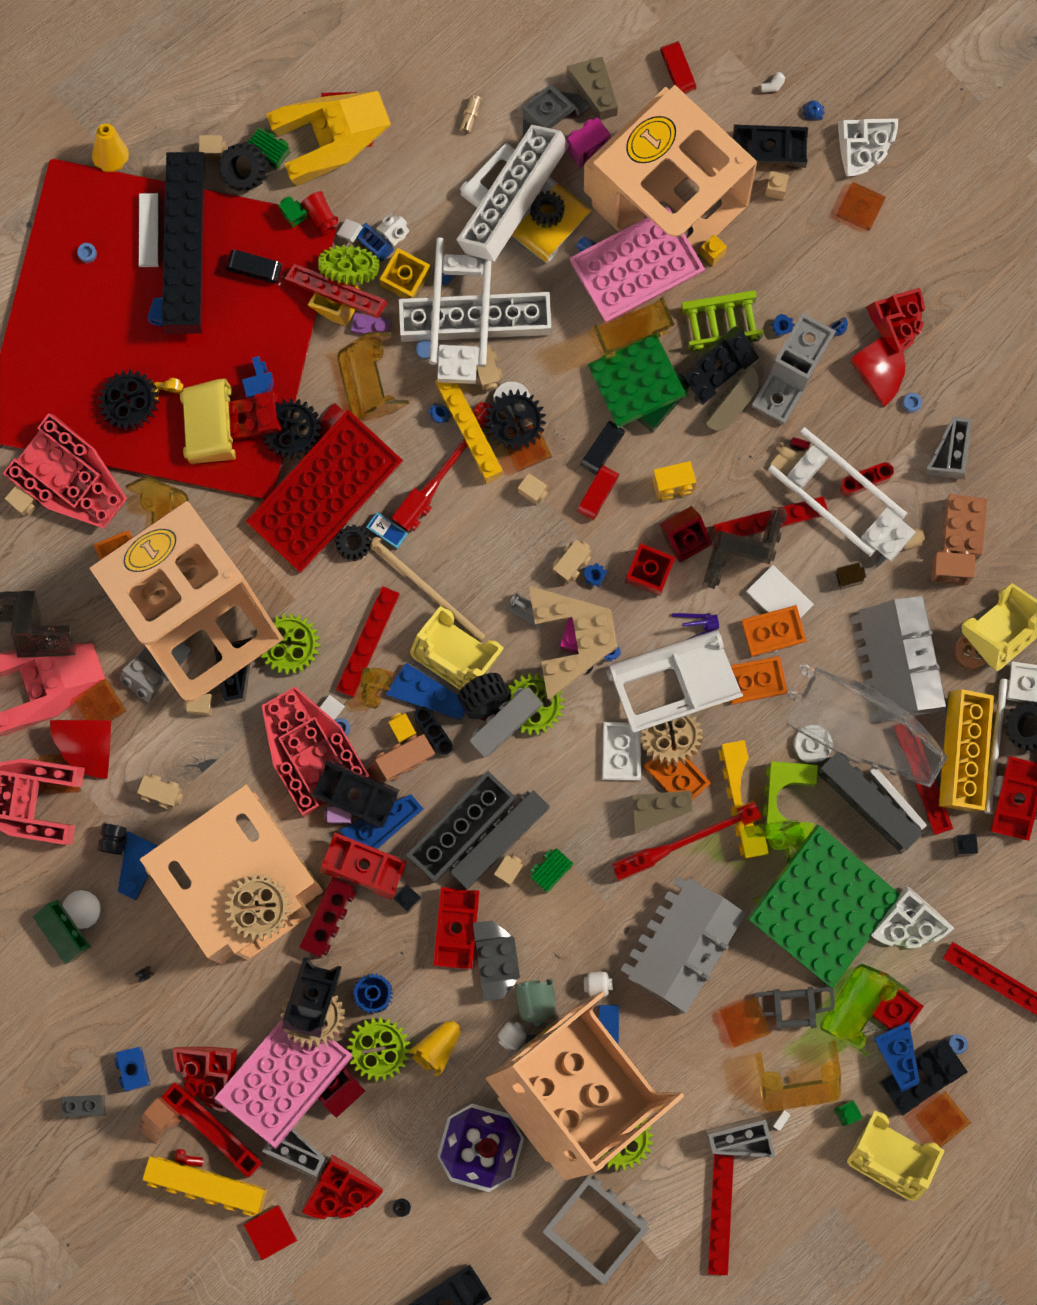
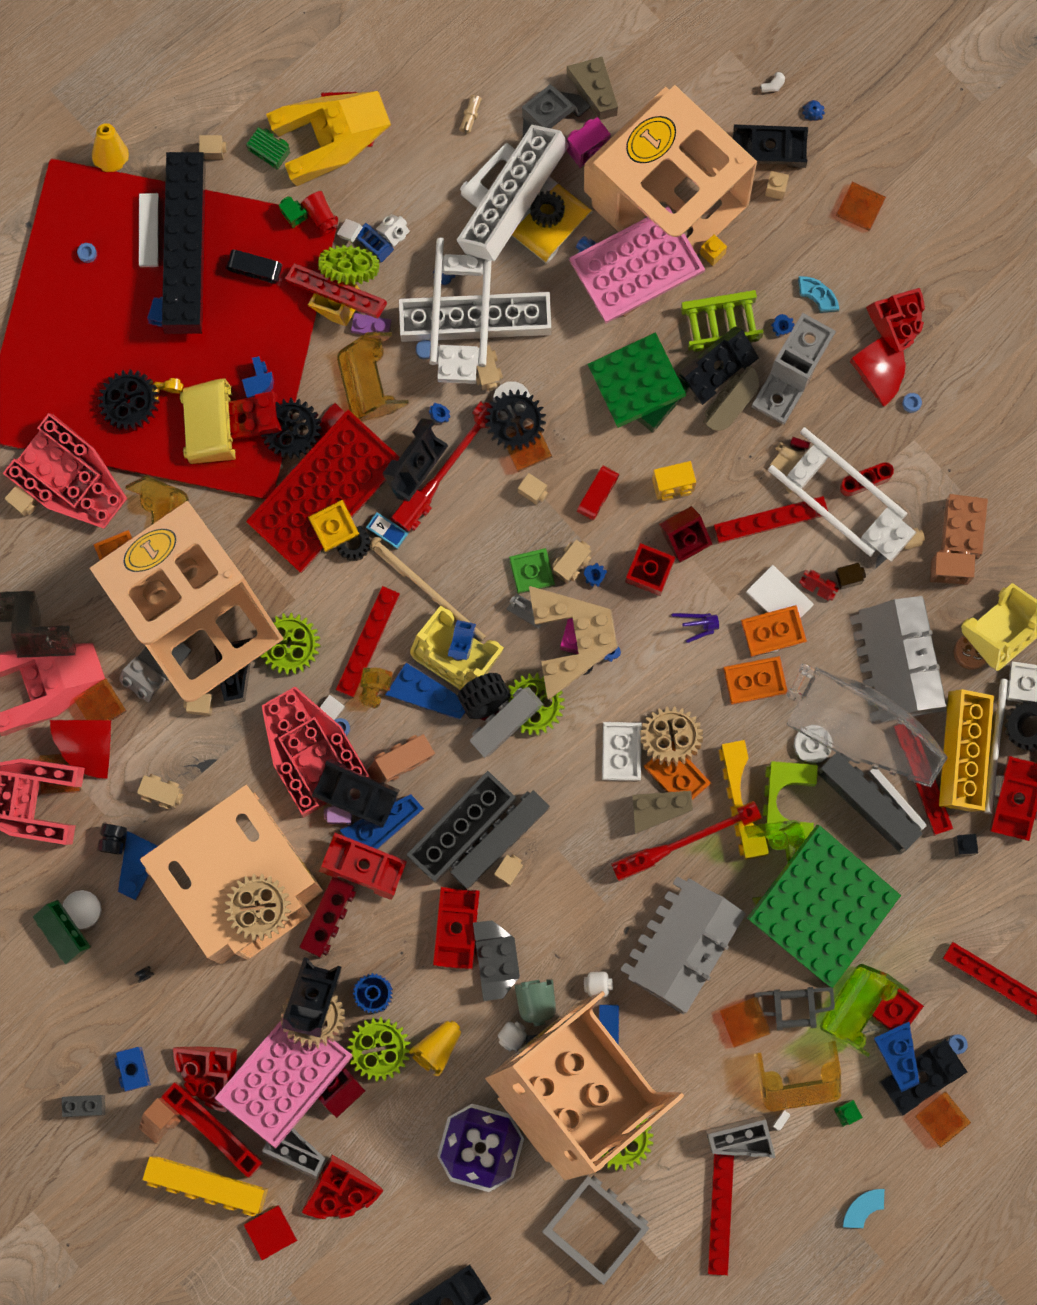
red arm [174,1149,203,1167] -> none
black tyre [218,142,269,191] -> none
yellow brick [379,248,431,299] -> none
yellow brick [388,713,417,744] -> none
black brick [393,884,422,913] -> none
black bush [393,1198,411,1217] -> none
black beam [414,706,454,757] -> none
yellow arch [435,379,503,484] -> none
dark red plate [478,1138,498,1158] -> none
green brick [530,848,573,893] -> none
black beam [580,420,626,475] -> none
clear yellow windscreen [588,297,675,359] -> none
white piece [606,629,743,733] -> none
red beam [660,41,696,94] -> none
clear smoke bracket [702,506,787,589] -> none
blue animal [830,317,848,336] -> none
white brick [838,119,898,176] -> none
light yellow windscreen [847,1110,945,1201] -> none
white brick [871,886,954,948] -> none
light grey wedge [926,417,972,480] -> none
none -> yellow tile [308,500,360,552]
none -> black piece [382,418,448,502]
none -> blue brick [448,620,476,660]
none -> bright green tile [509,548,555,594]
none -> medium azure tile [798,276,840,313]
none -> red hinge [799,570,839,601]
none -> medium azure tile [843,1189,885,1228]

